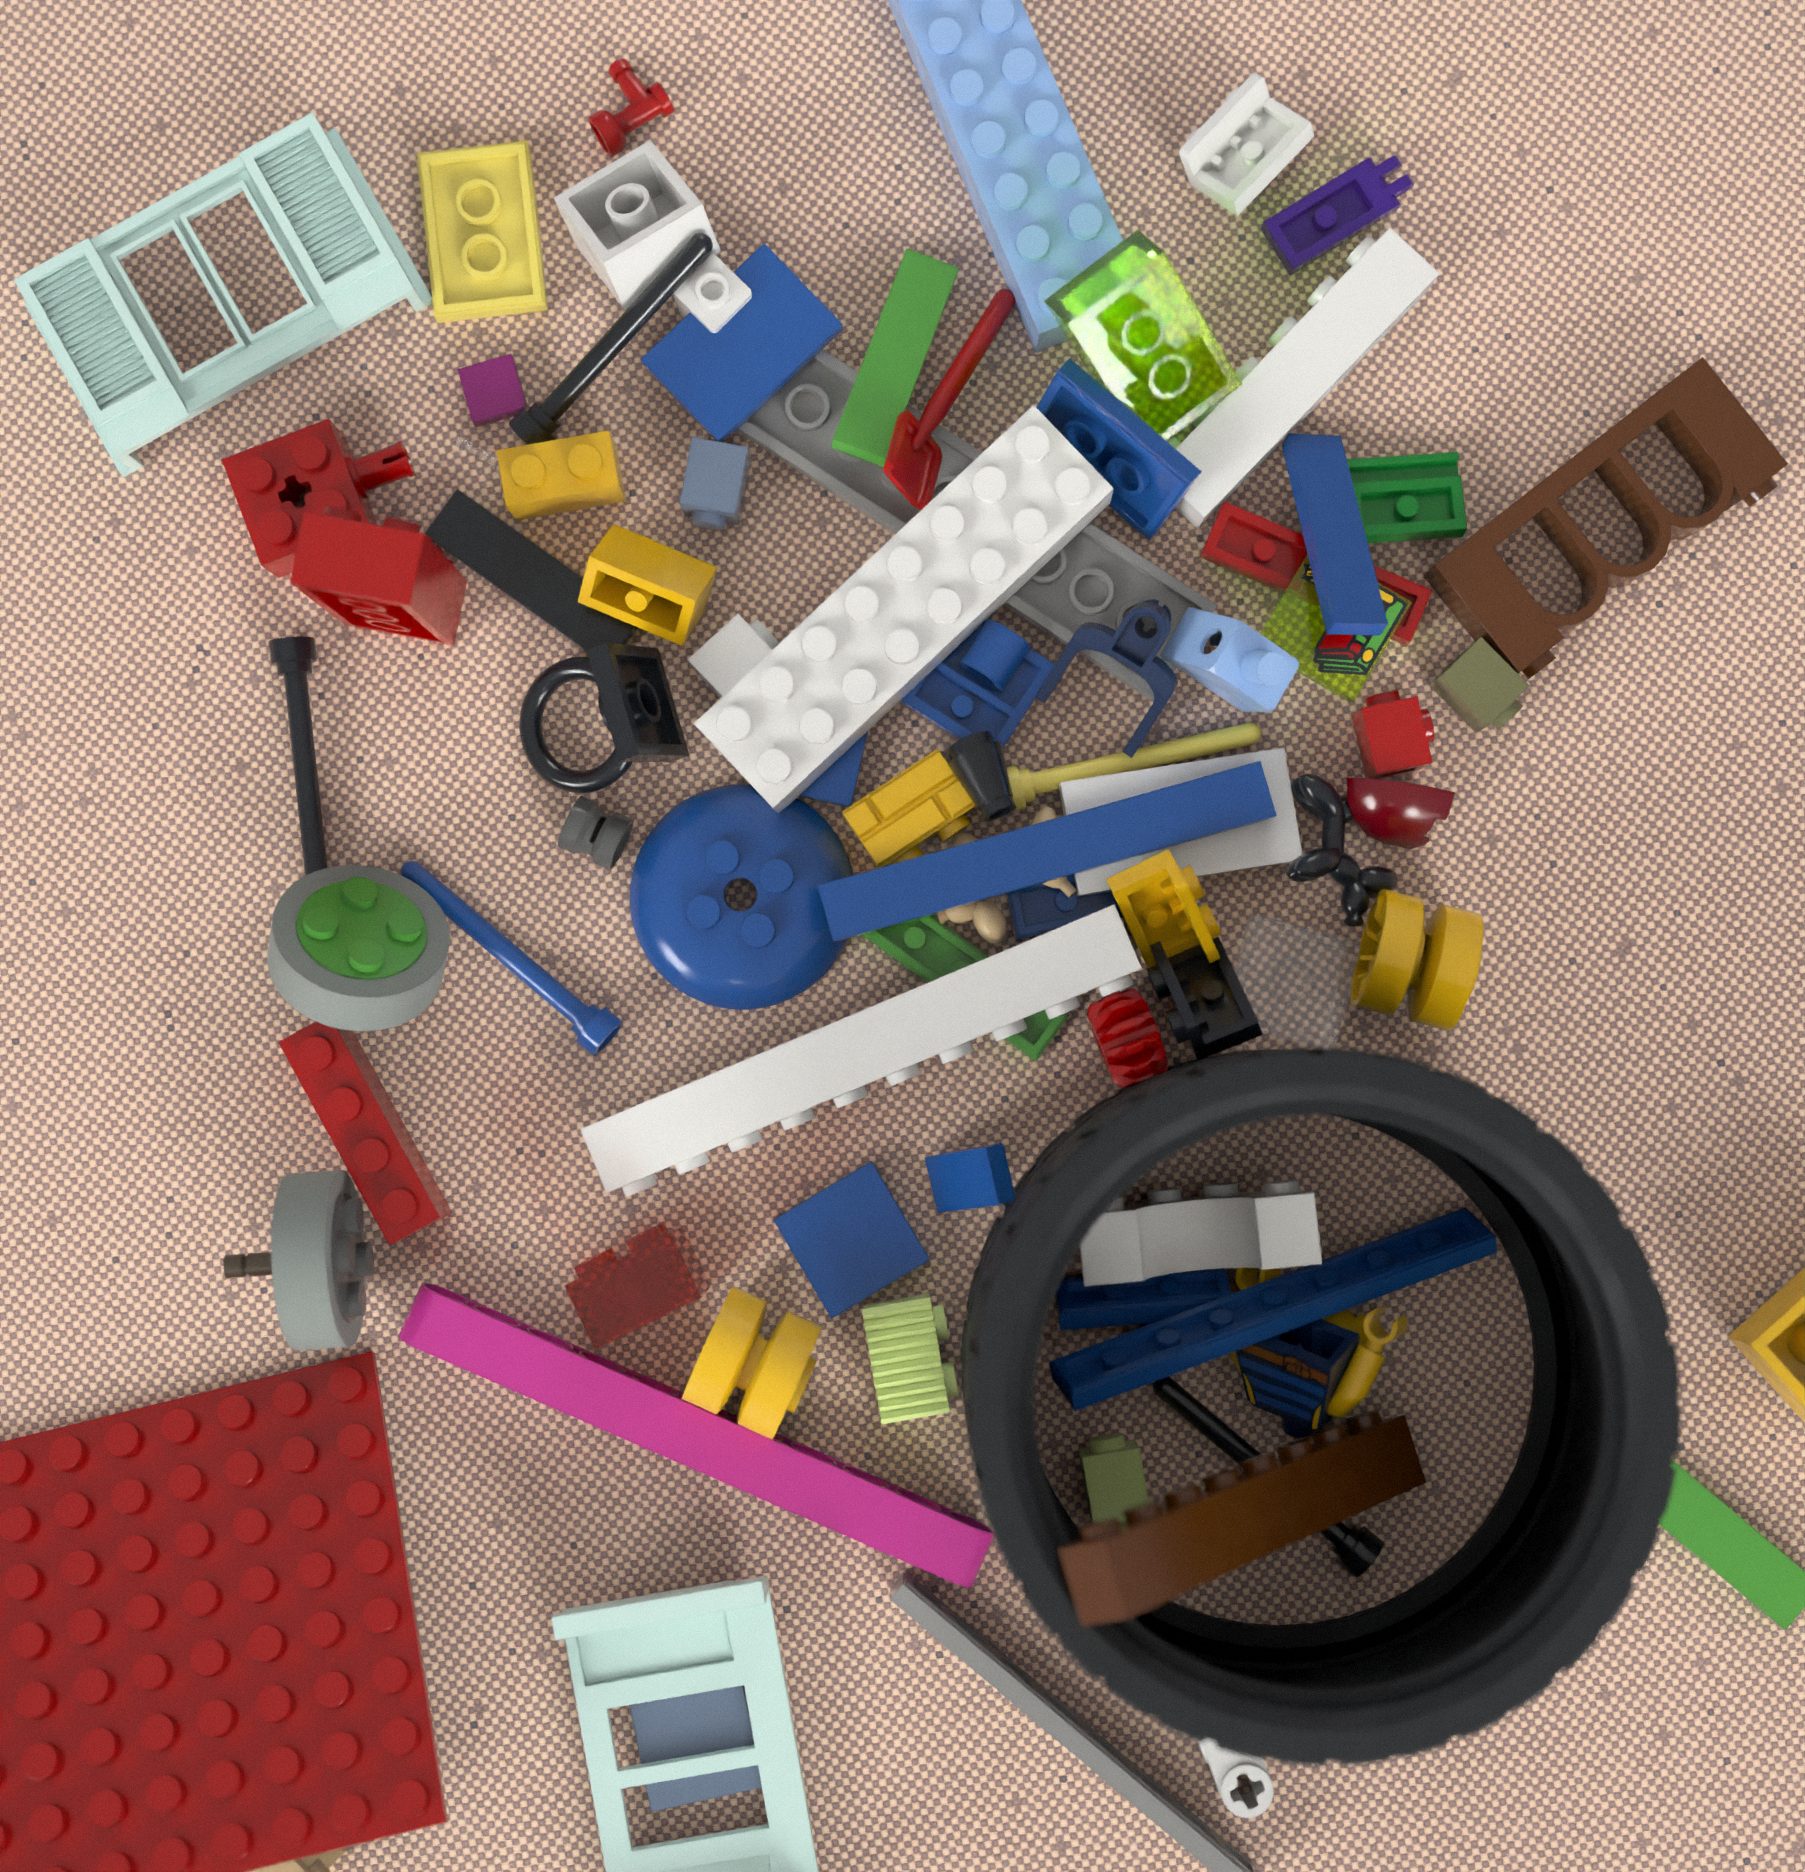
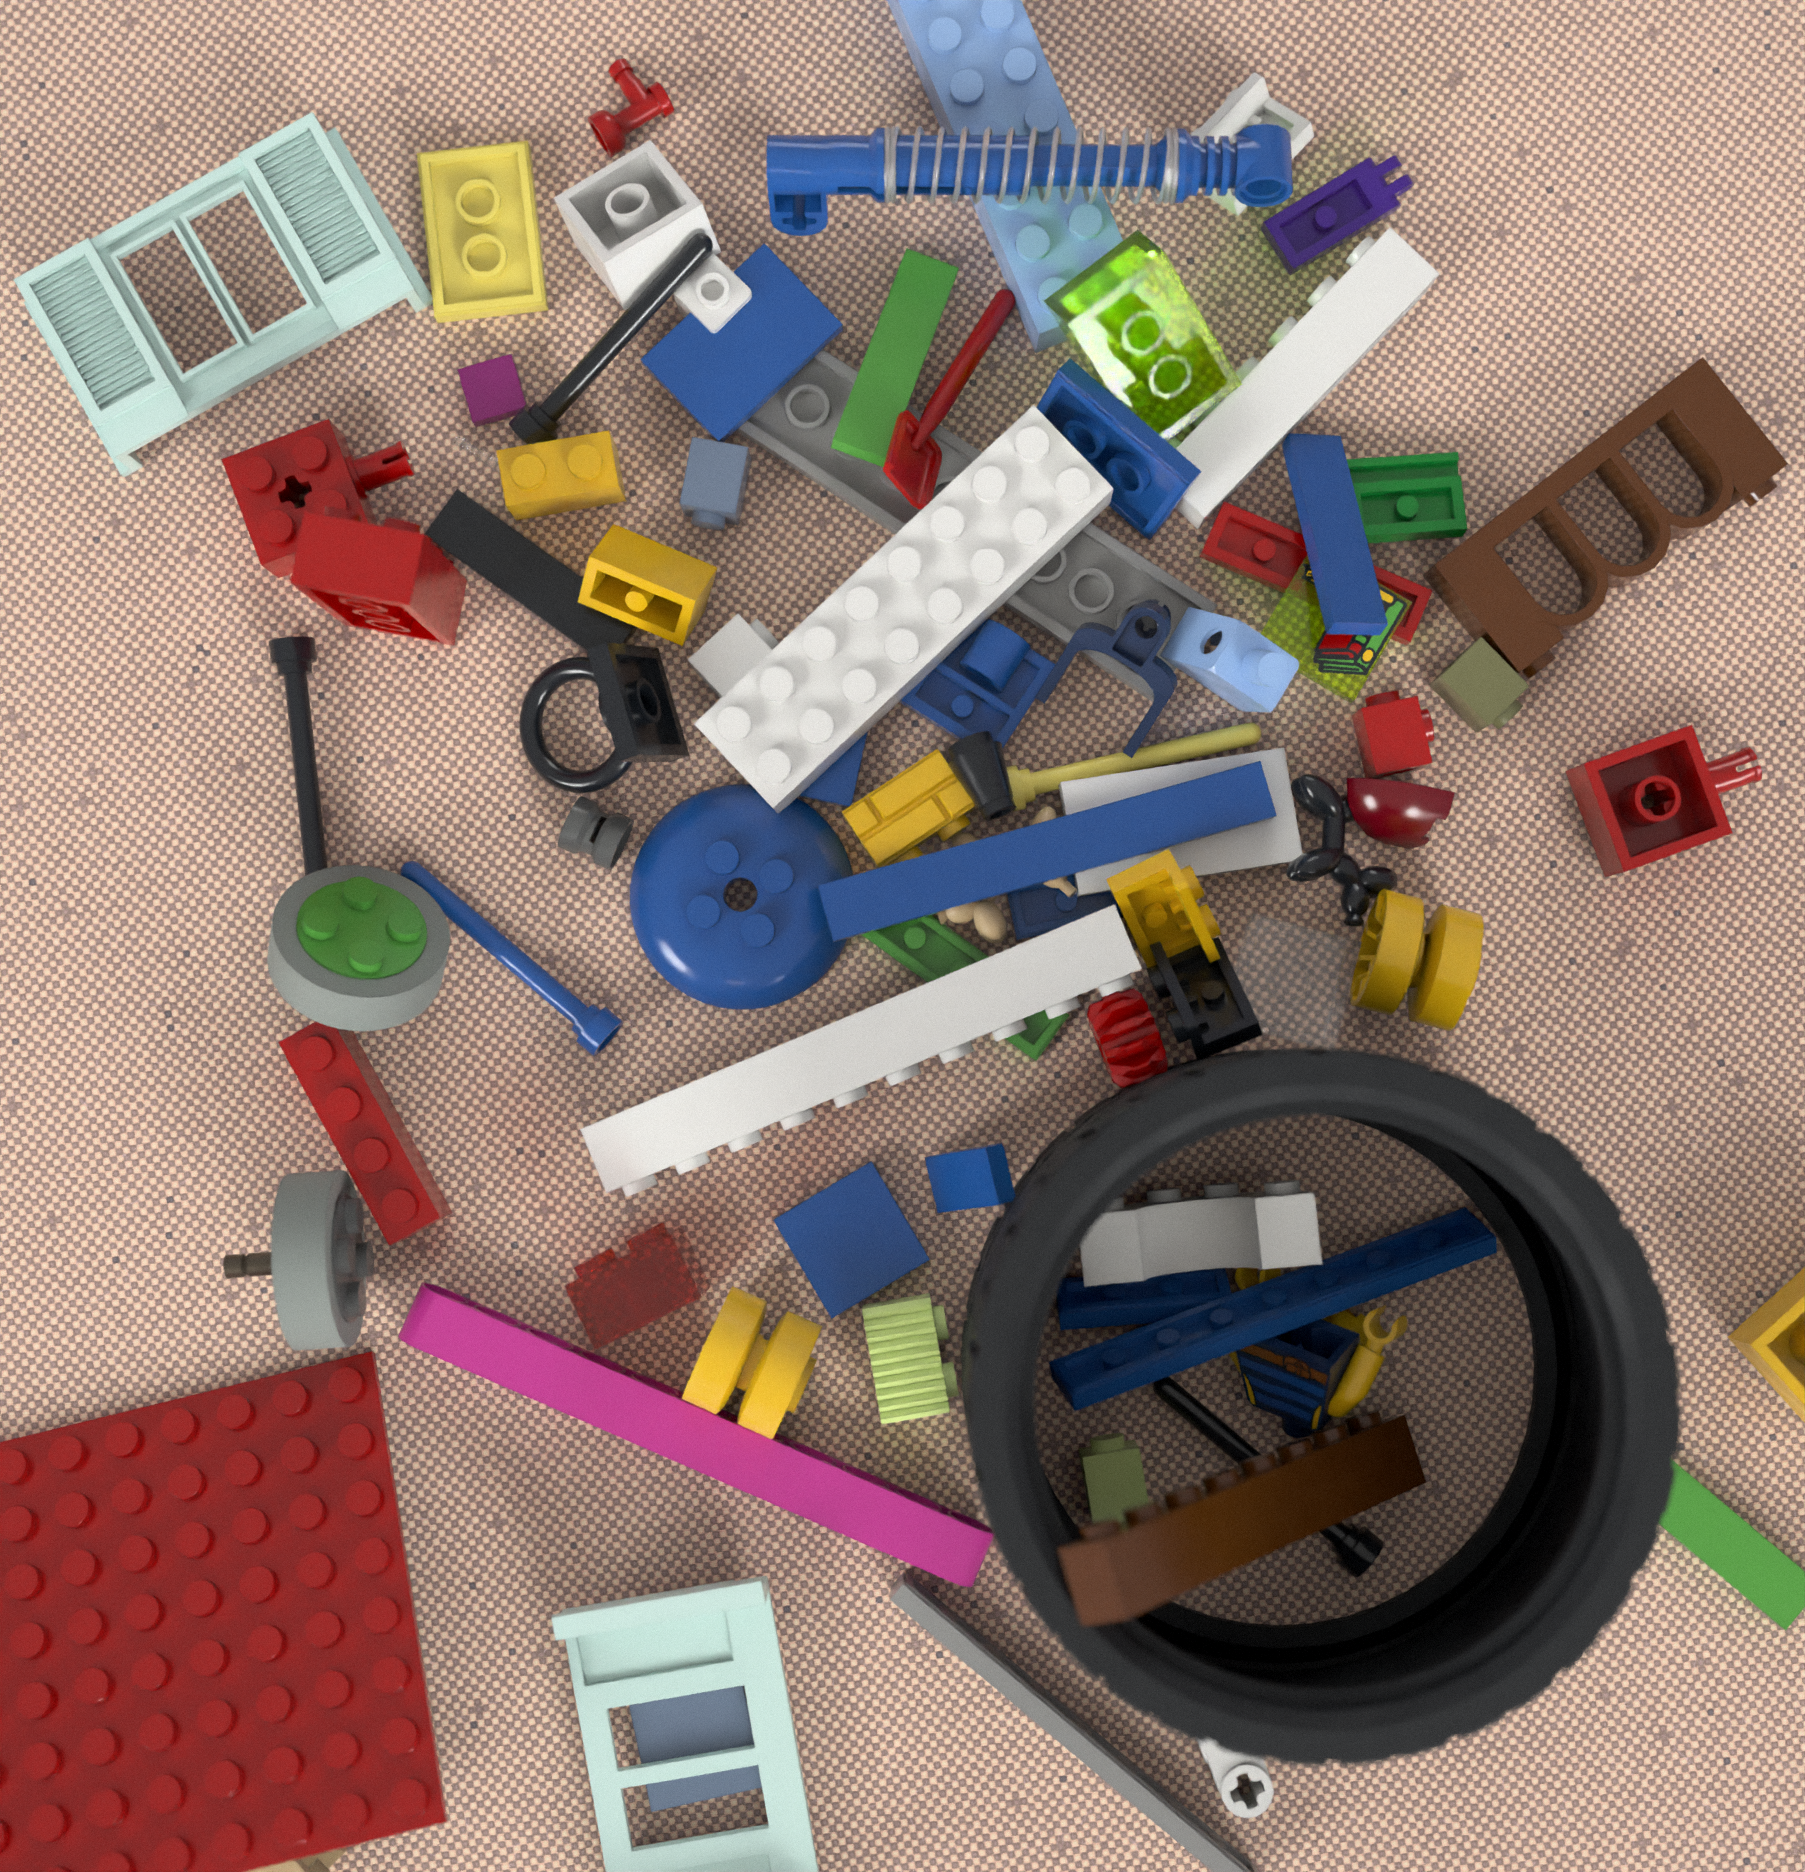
none -> blue piece [767,124,1293,236]
none -> red brick [1565,725,1762,877]

